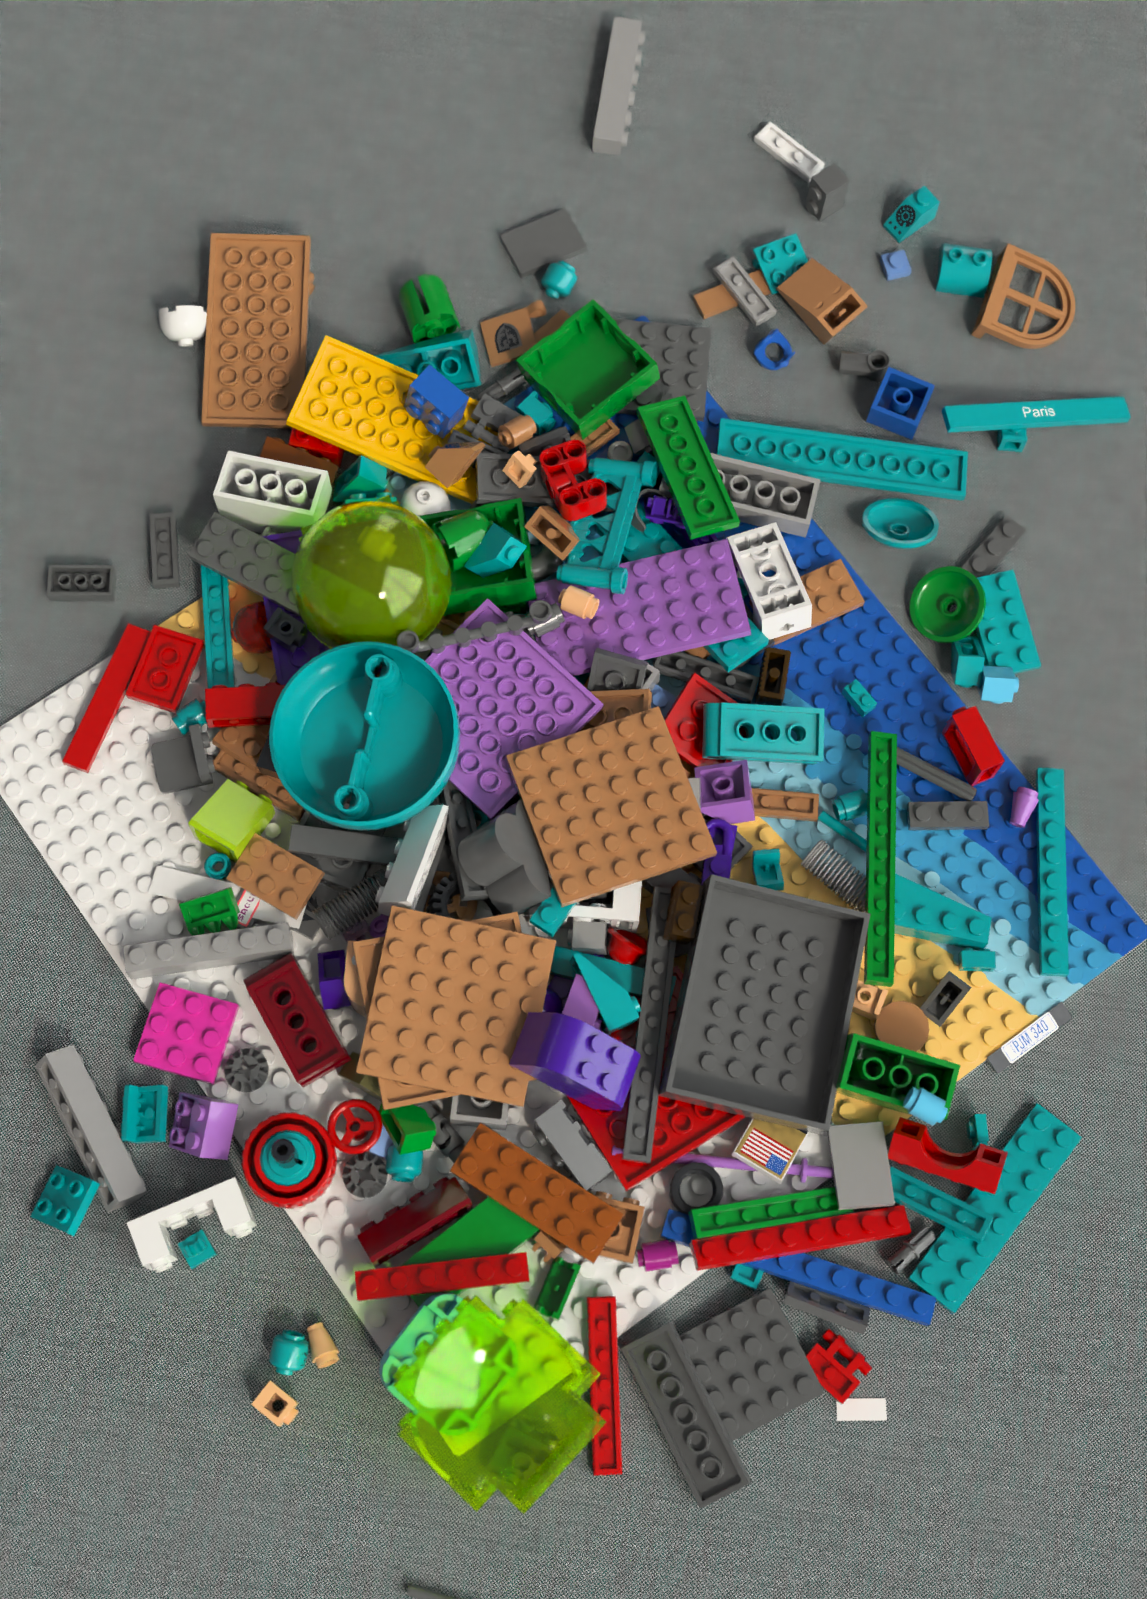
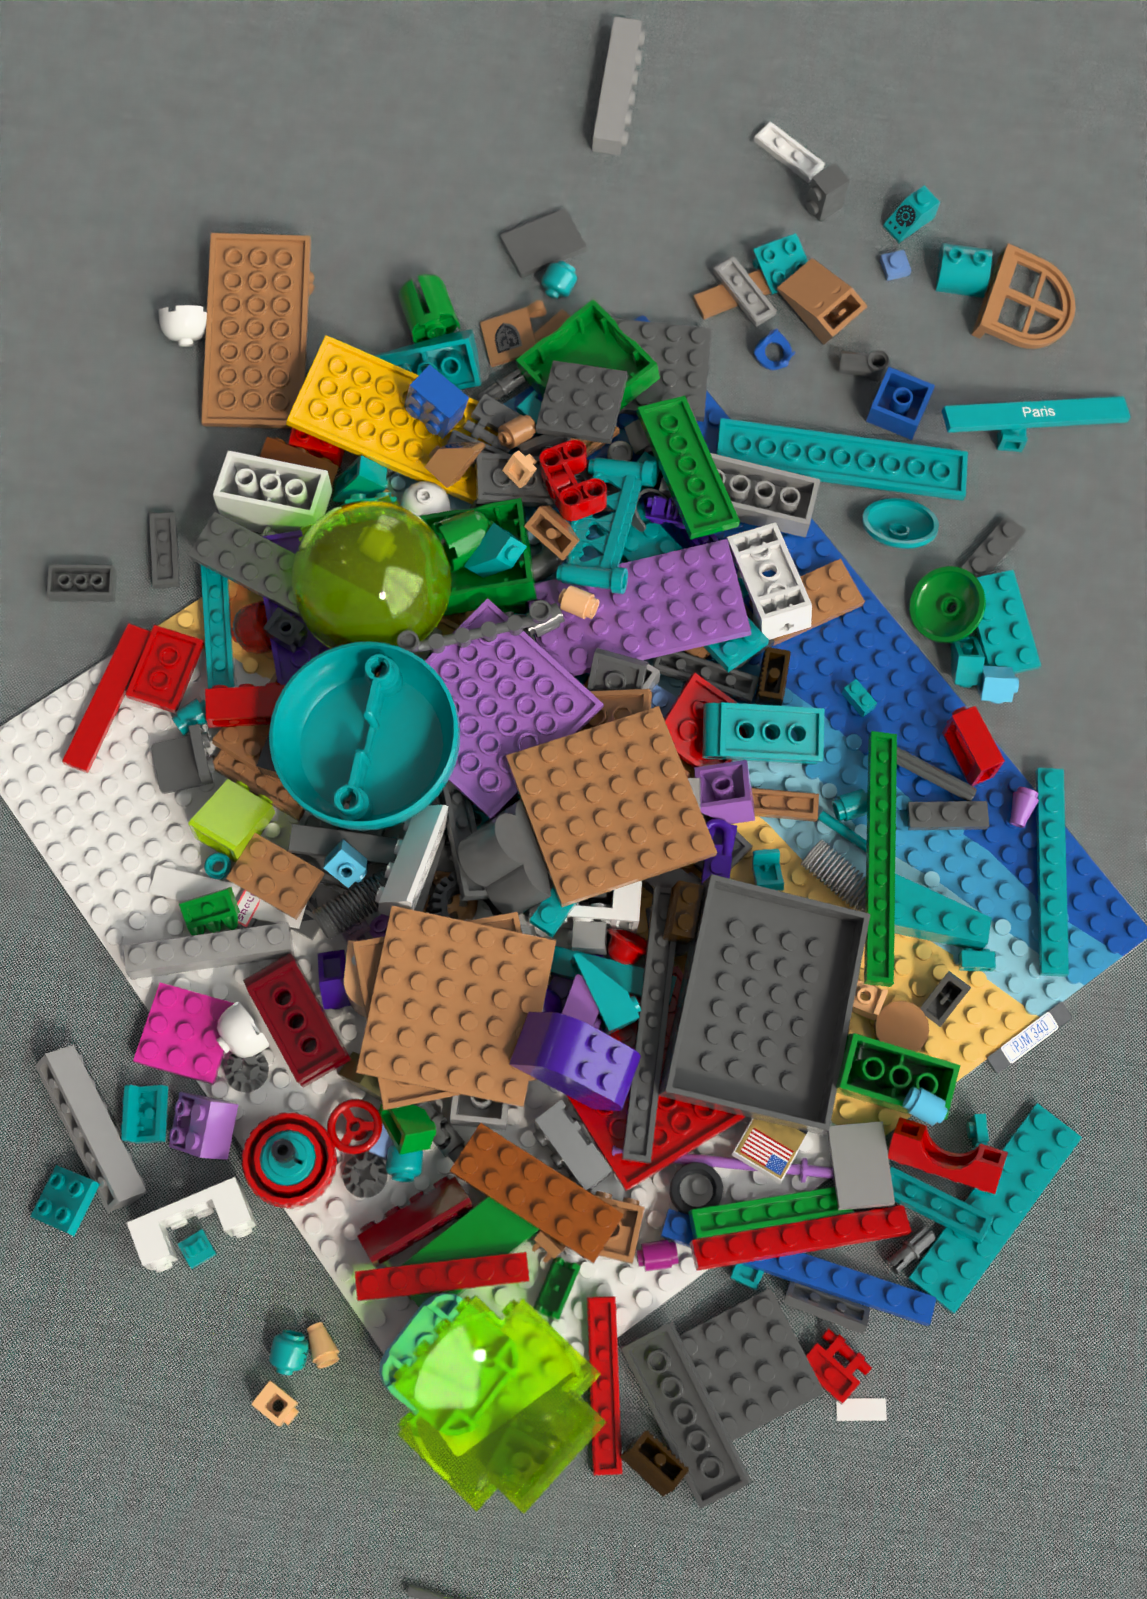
none -> white cylinder [216,1002,269,1058]
none -> medium azure brick [323,839,367,888]
none -> dark grey plate [536,361,628,444]
none -> dark brown brick [620,1430,689,1497]

